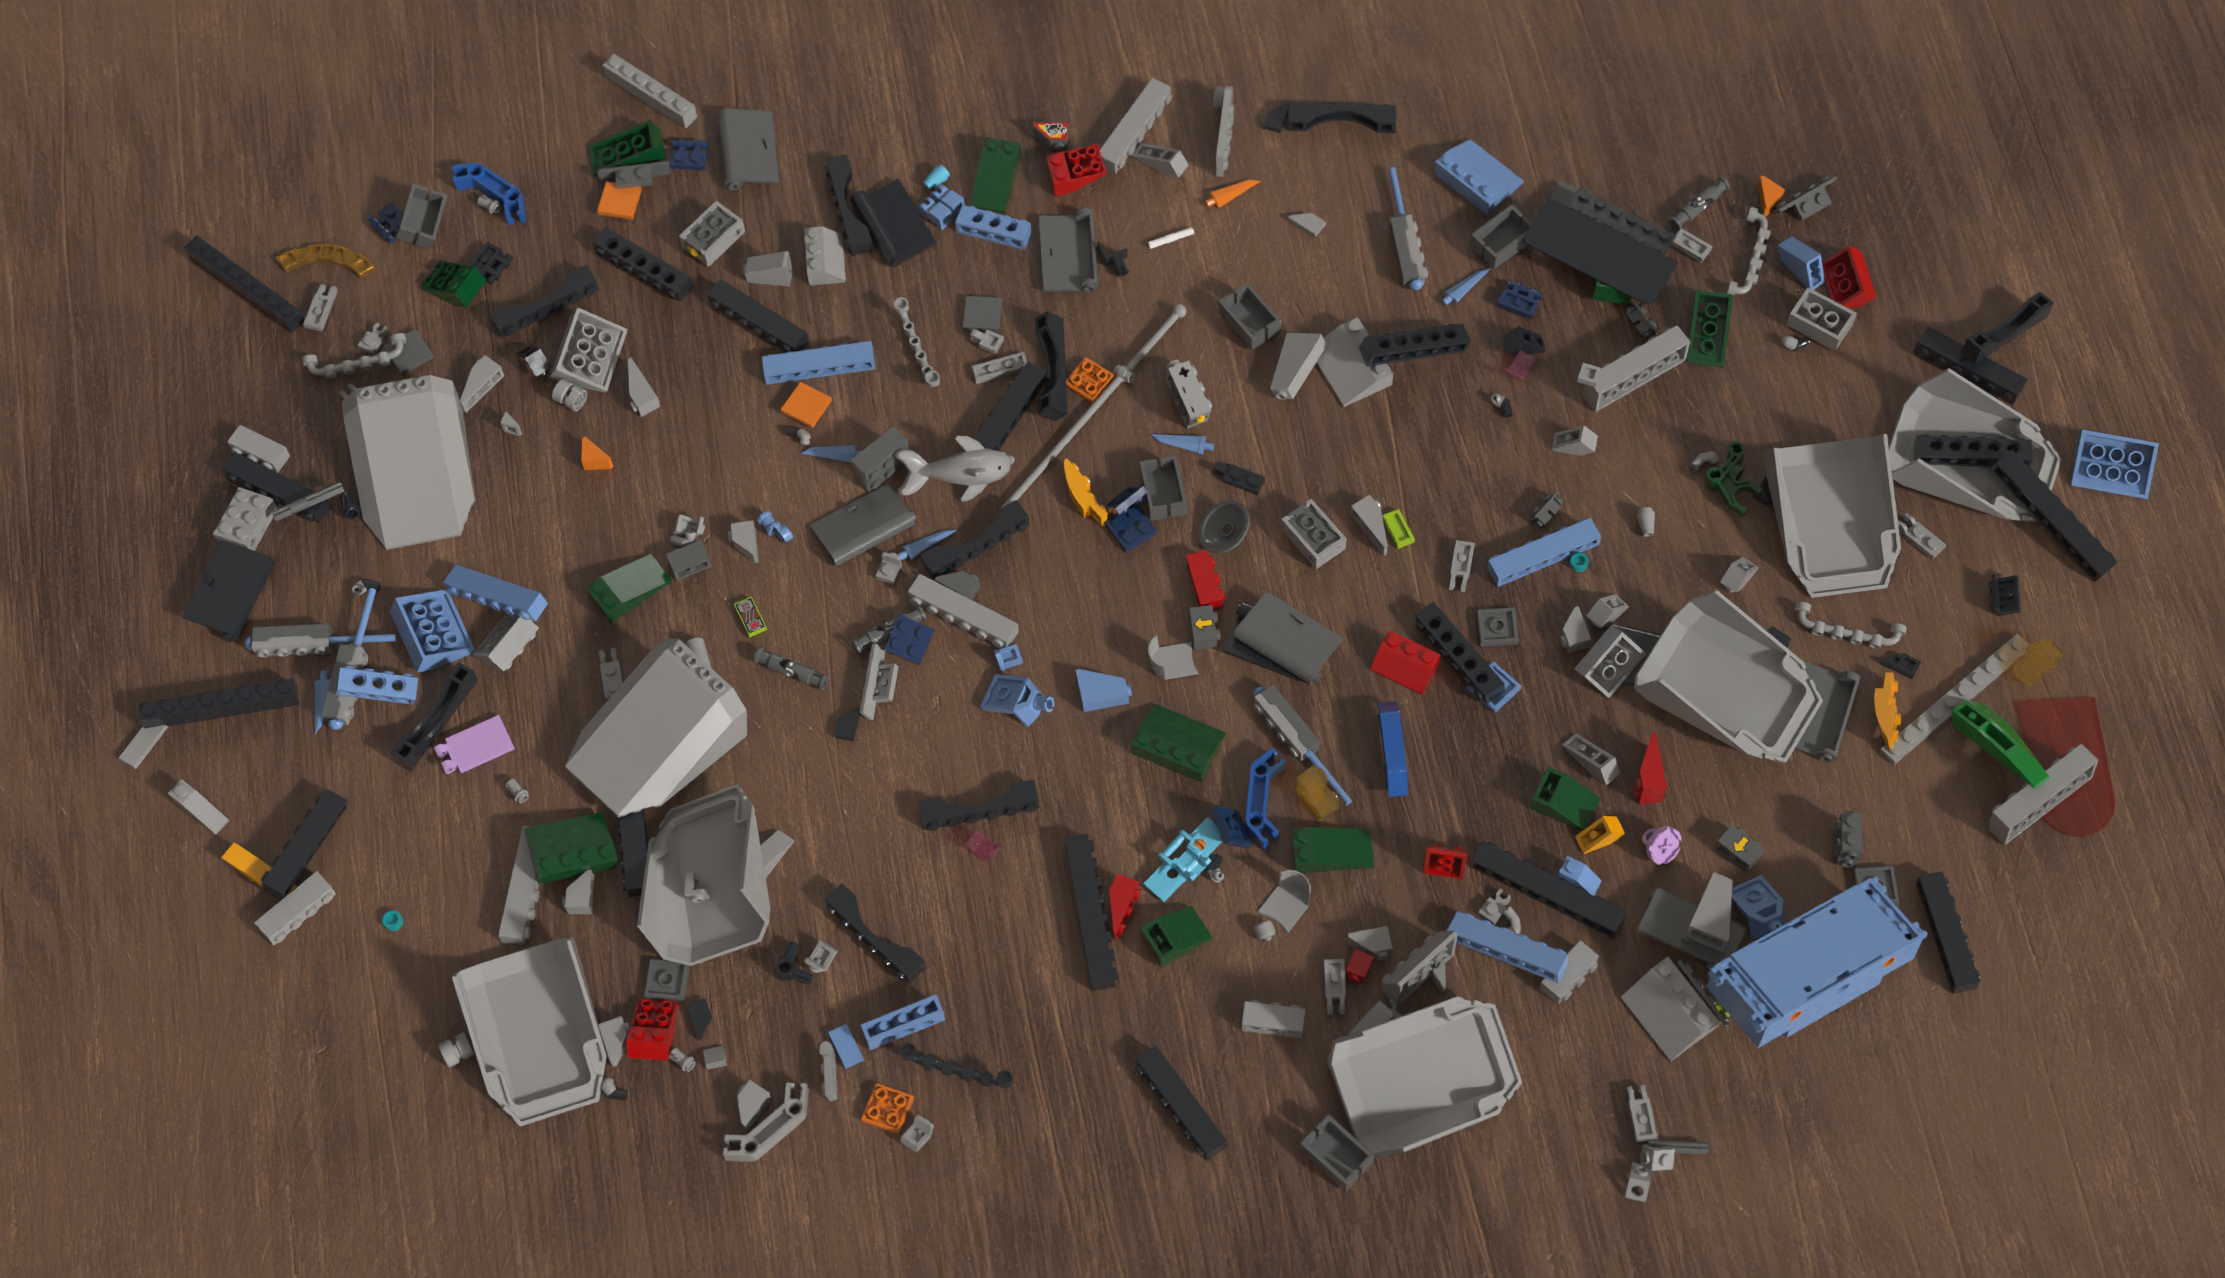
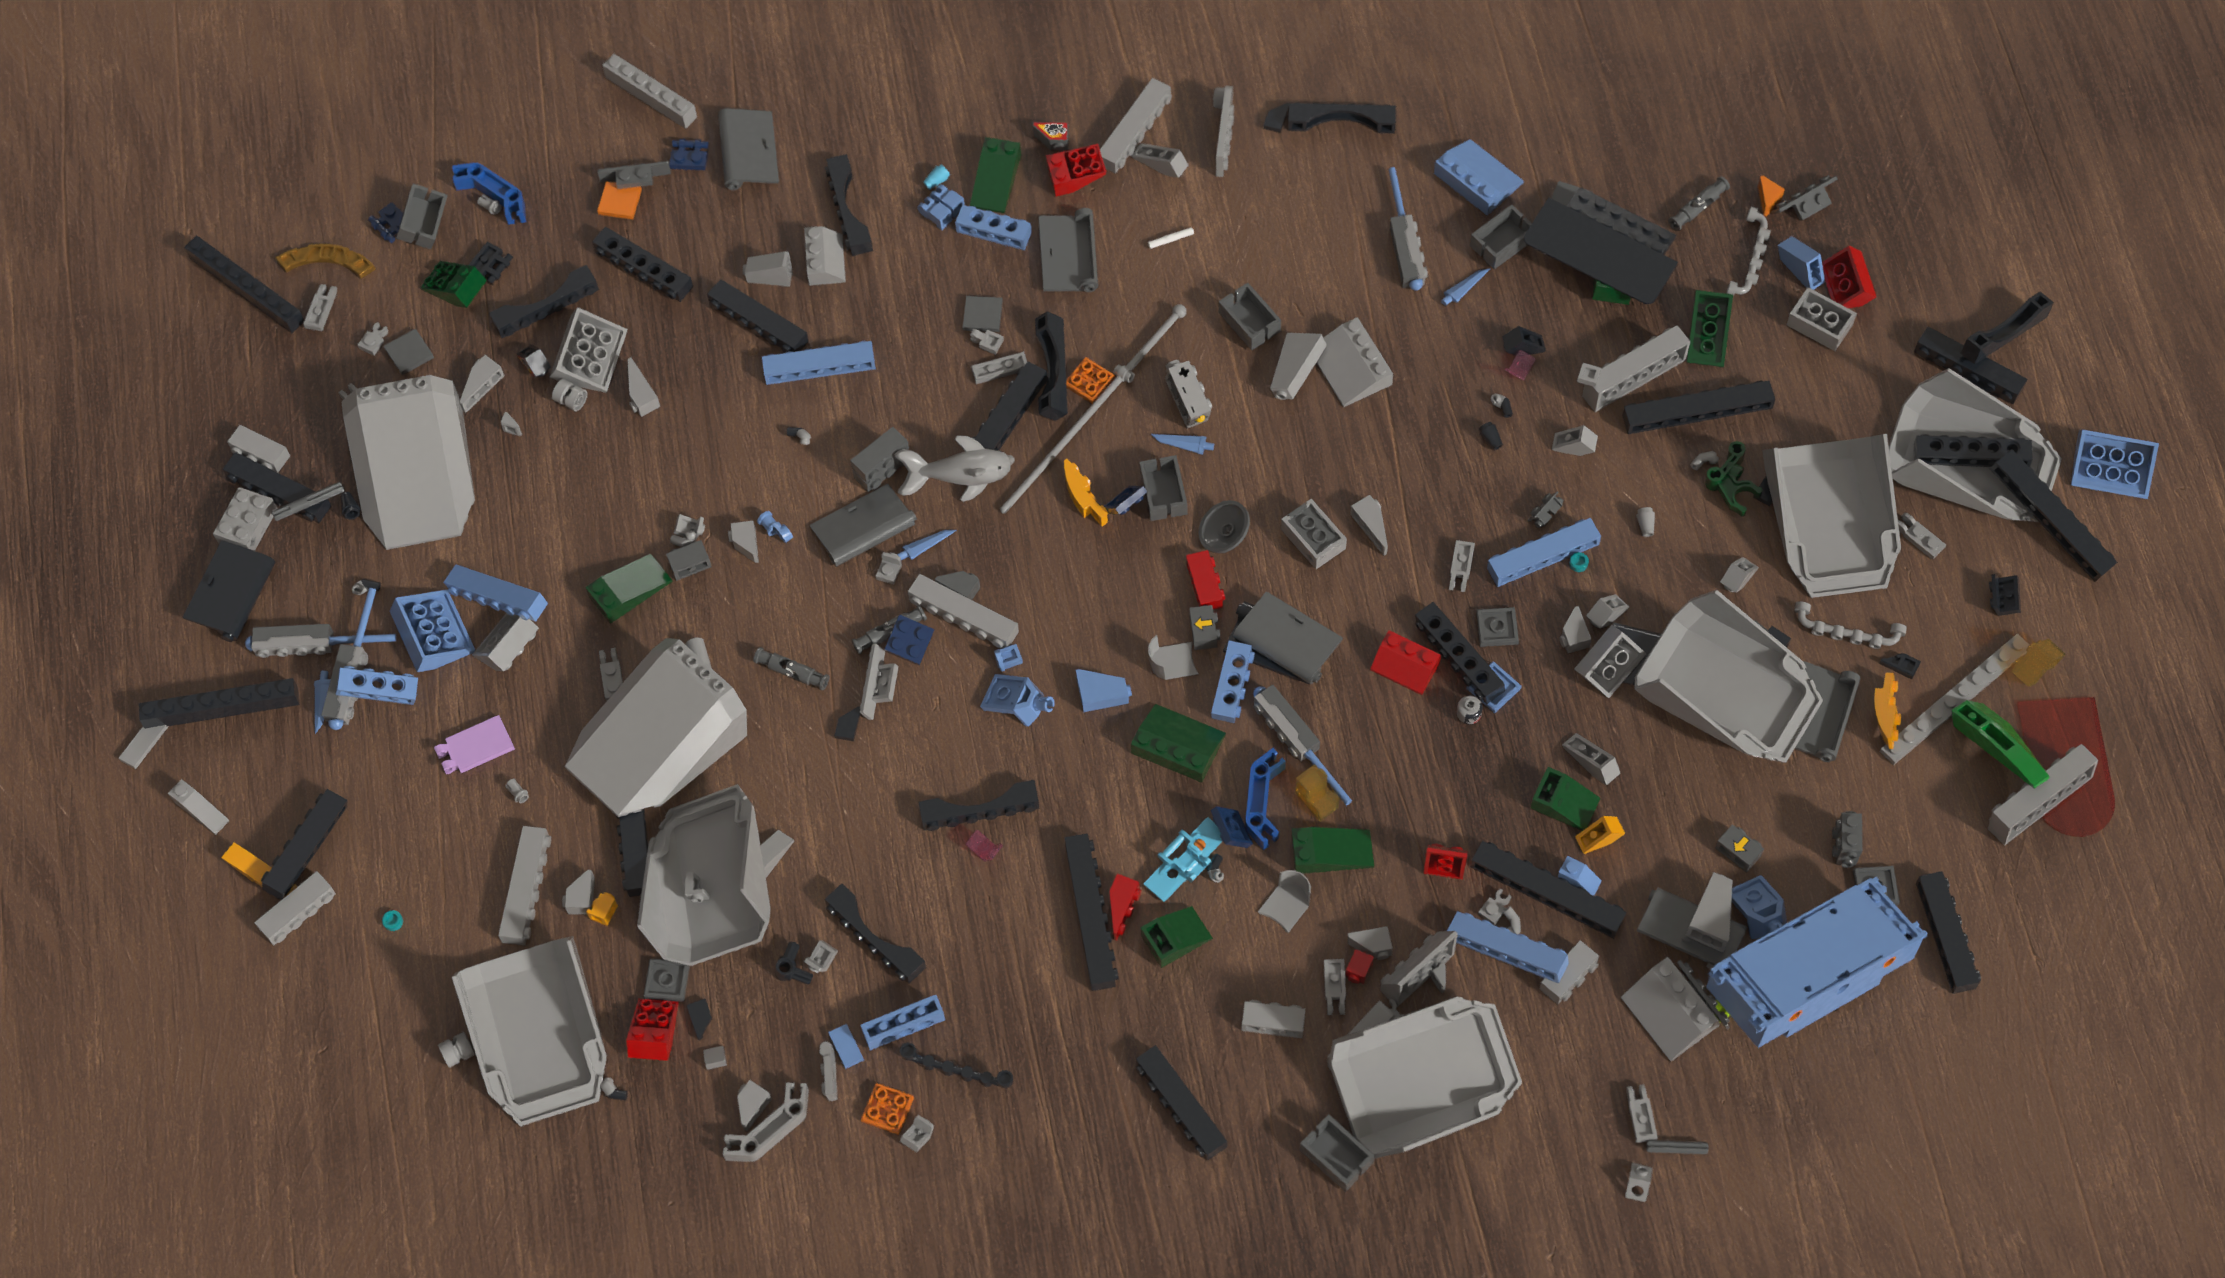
light grey bar [302,333,406,379] -> none
black arch [390,662,478,771] -> none
dark green slope [524,813,618,884] -> none
orange slope [581,436,613,470] -> none
dark green slope [589,120,665,176] -> none
light grey slope [598,1016,630,1067] -> none
light grey pin [669,1048,695,1072] -> none
piece [679,201,745,267] -> none
tile [734,597,767,637] -> none
orange tile [781,382,832,429] -> none
medium blue bar [800,445,861,463] -> none
black door [850,178,937,267] -> none
light grey bar [894,297,940,387] -> none
black arch [920,499,1030,581] -> none
black bracket [1096,241,1129,277] -> none
dark blue plate [1105,504,1157,553] -> none
orange bar [1205,179,1261,208] -> none
black hinge [1213,462,1265,495] -> none
light grey piece [1253,920,1276,942] -> none
light grey tile [1288,213,1326,237] -> none
black brick [1359,323,1471,366] -> none
blue piece [1377,701,1408,797] -> none
lime tile [1382,509,1415,549] -> none
dark blue plate [1497,281,1543,319] -> none
dark grey hinge [1626,300,1658,339] -> none
red slope [1633,733,1667,805] -> none
light grey bracket [1640,1145,1675,1171] -> none
lavender tile [1642,826,1681,865] -> none
light grey plate [1672,228,1712,263] -> none
arm [1781,335,1810,351] -> none
none -> light orange brick [587,892,618,926]
none -> medium blue brick [1211,641,1255,723]
none -> light grey head [1457,696,1483,724]
none -> black cone [1479,421,1503,450]
none -> black brick [1622,380,1776,434]

